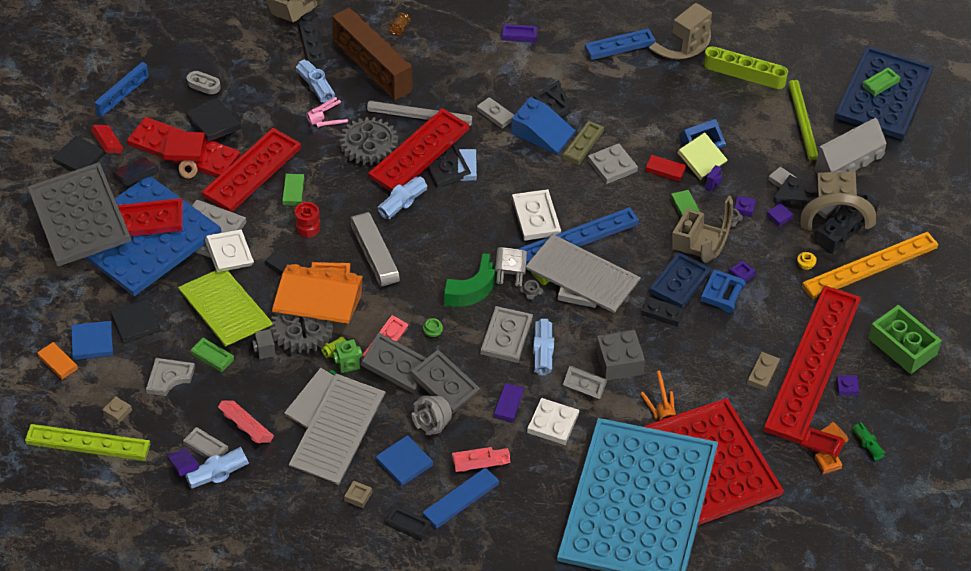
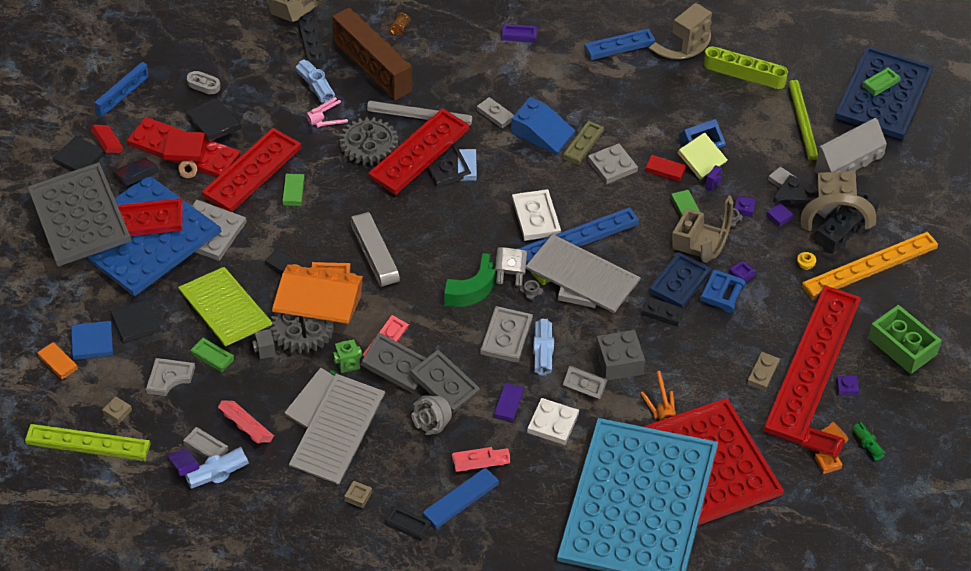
white plate [205,230,254,272] -> none
red wheel [295,202,320,238] -> none
lime pin [321,337,346,358] -> none
blue tile [376,435,433,487] -> none
light blue piece [377,177,427,219] -> none
bright green plate [423,318,443,337] -> none
black wing [533,80,570,117] -> none

